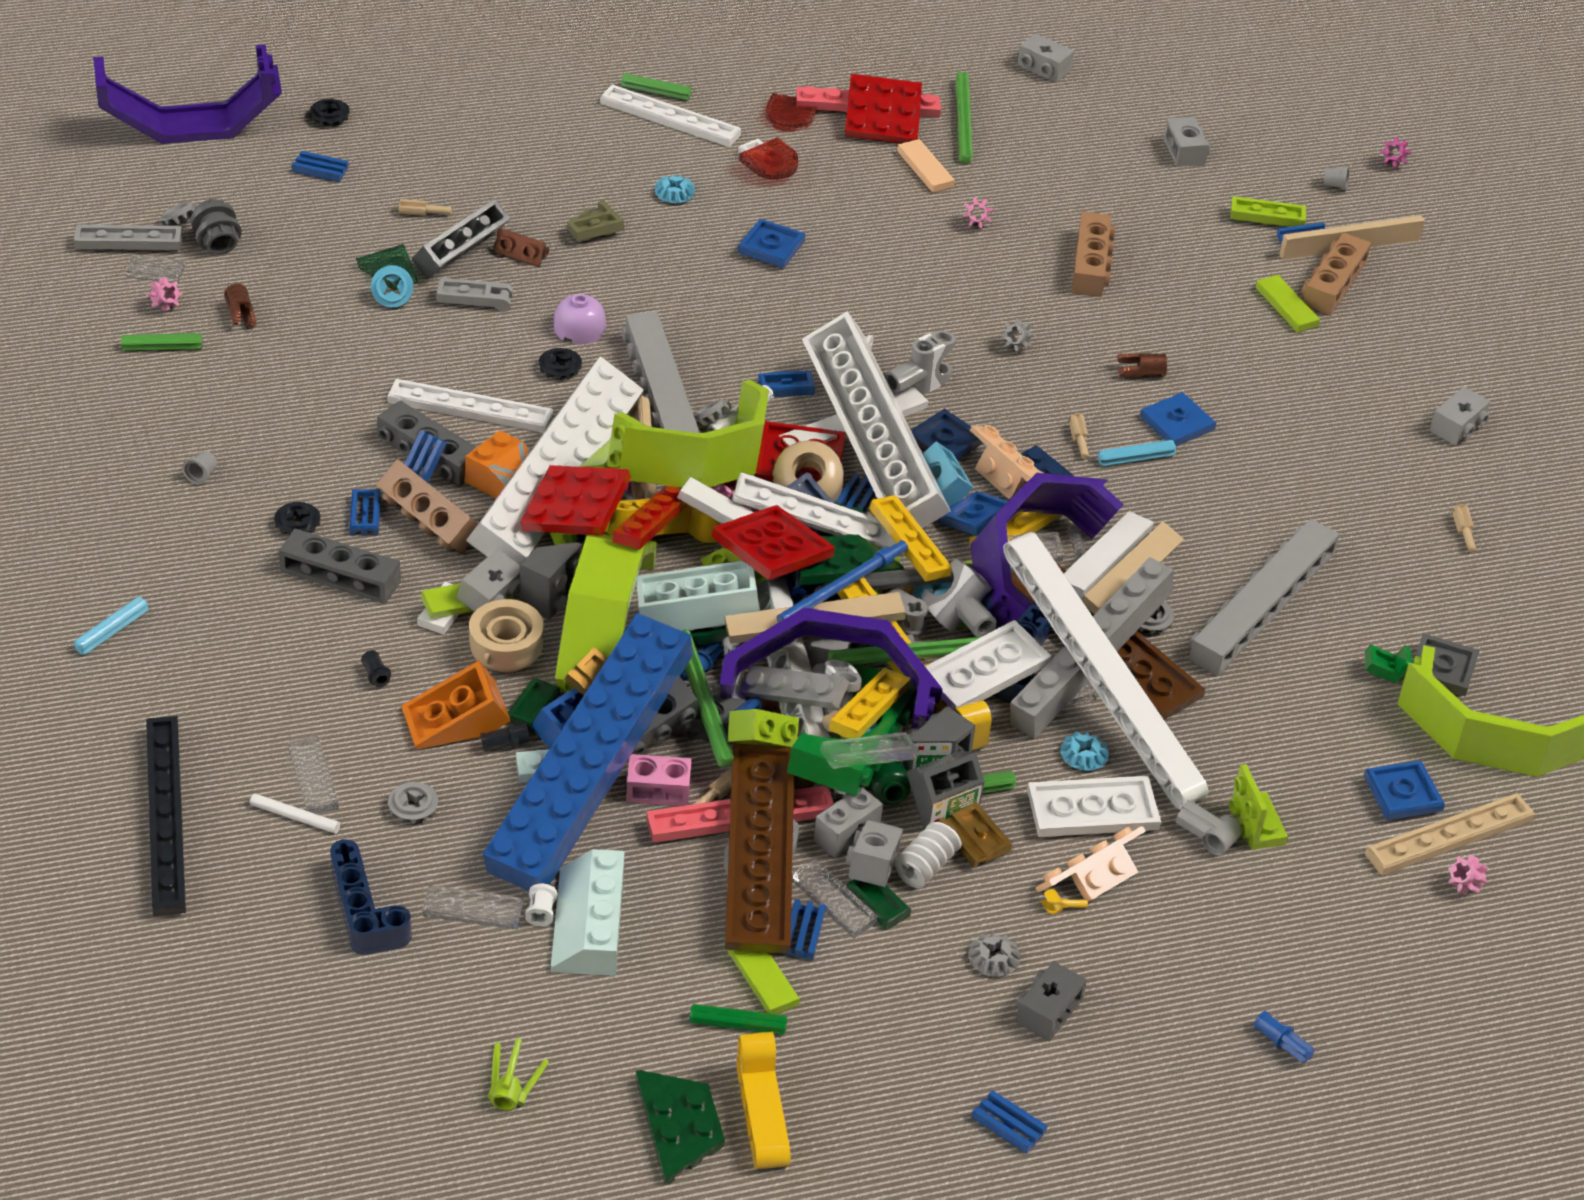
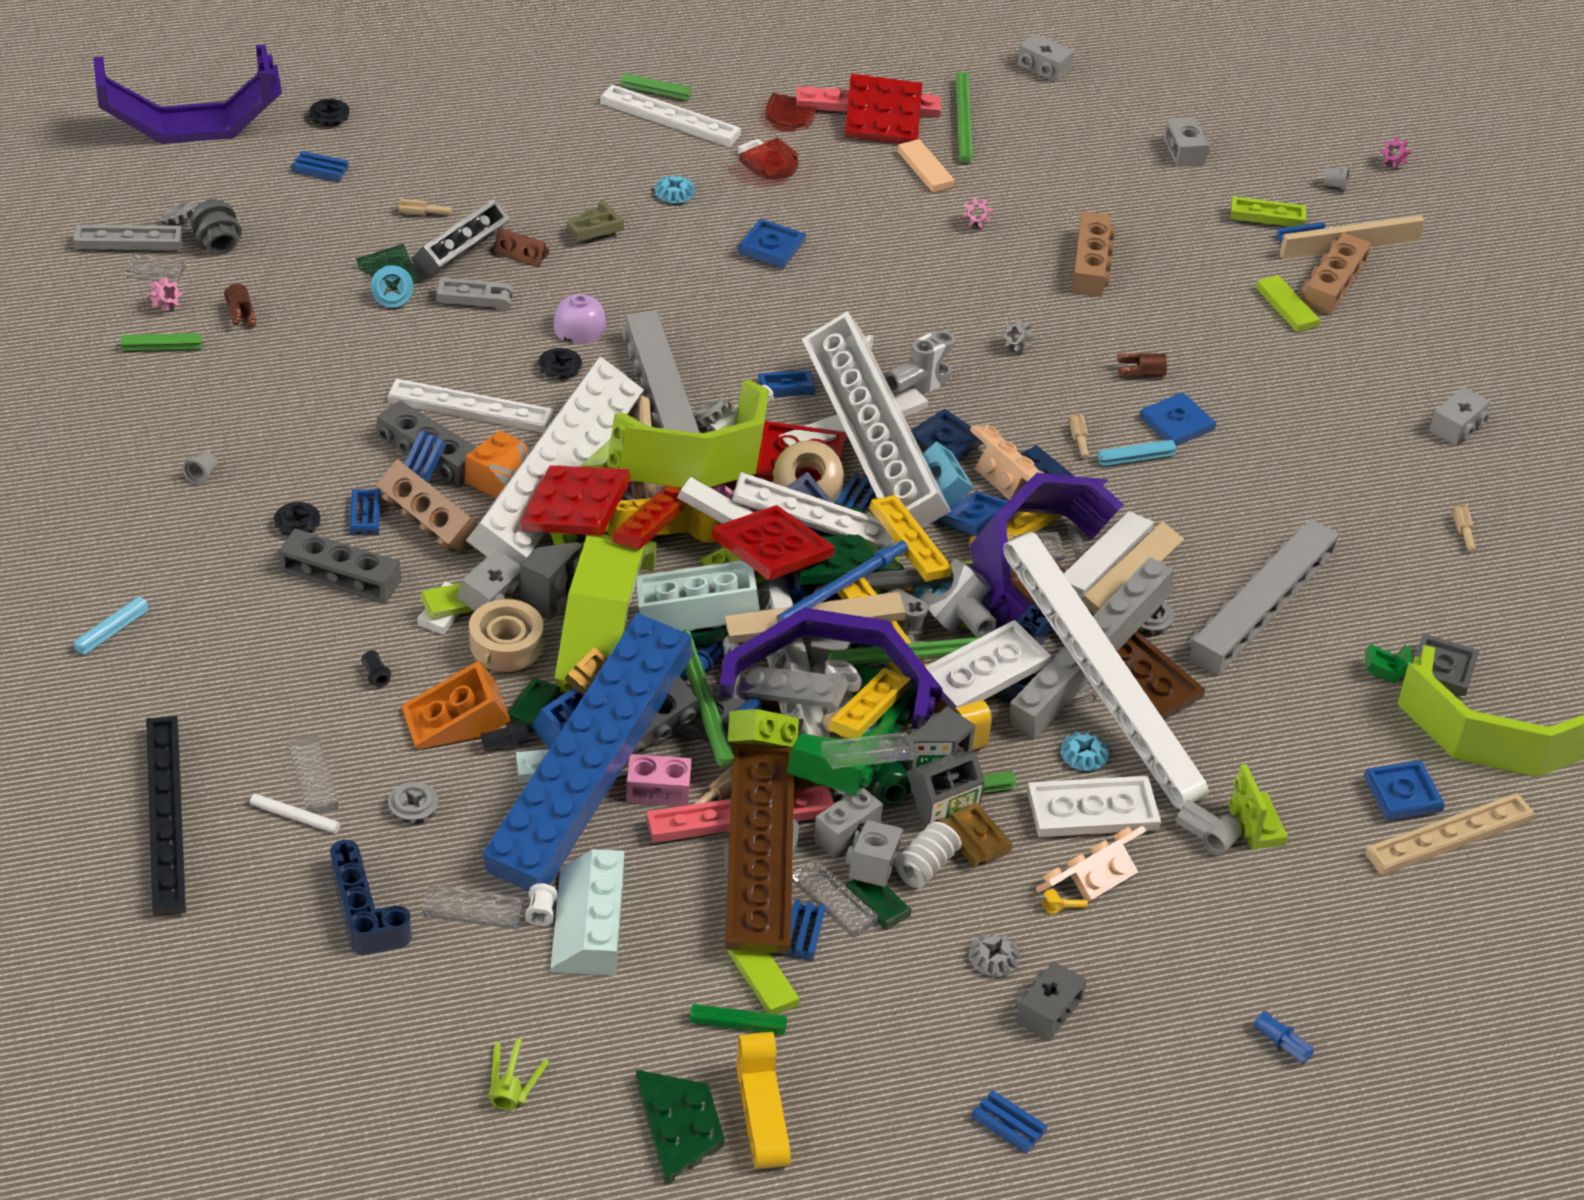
bright pink gear [1448,855,1489,895] -> none

